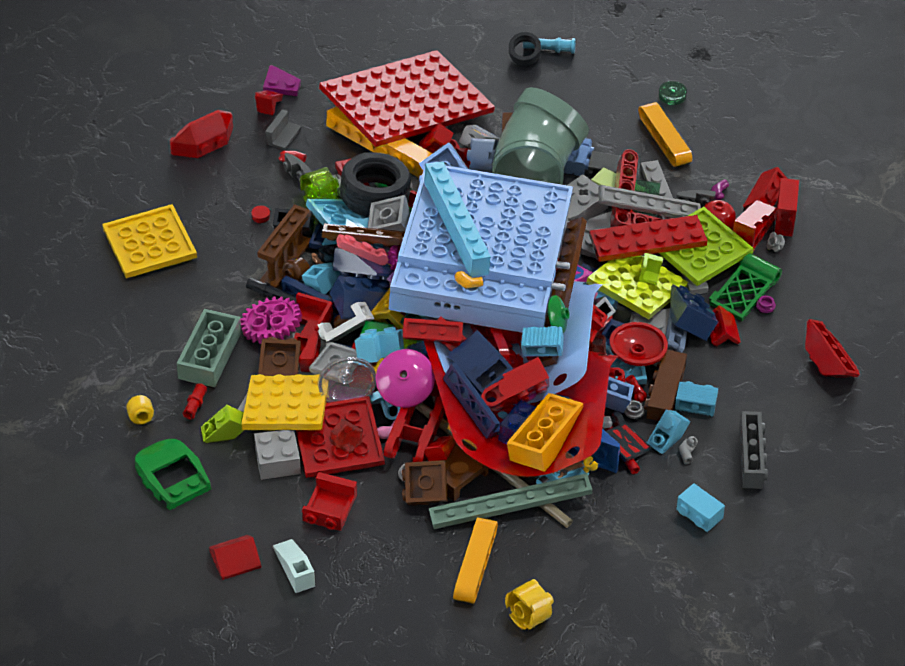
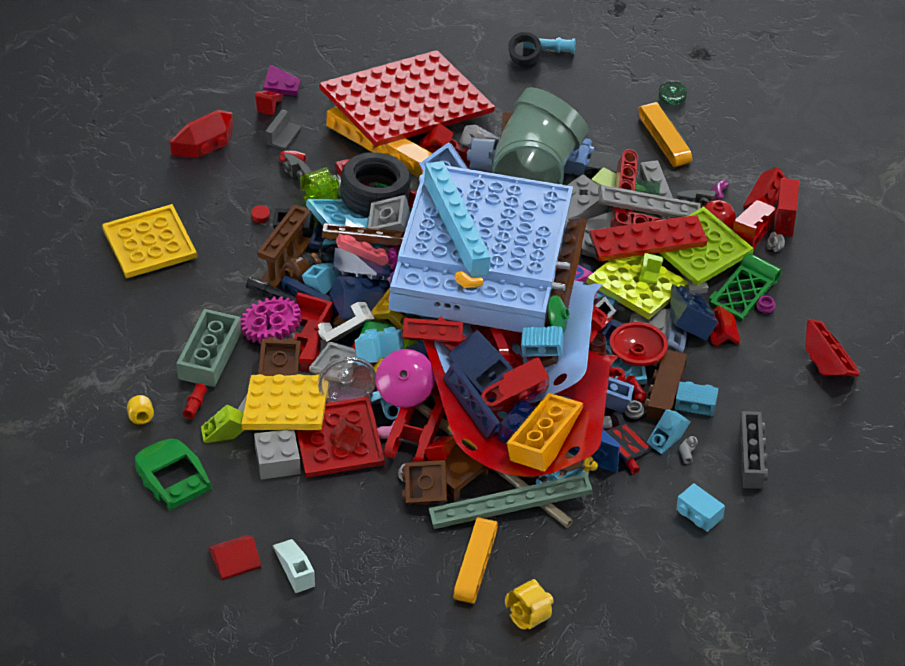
red panel [302,472,357,531] -> none

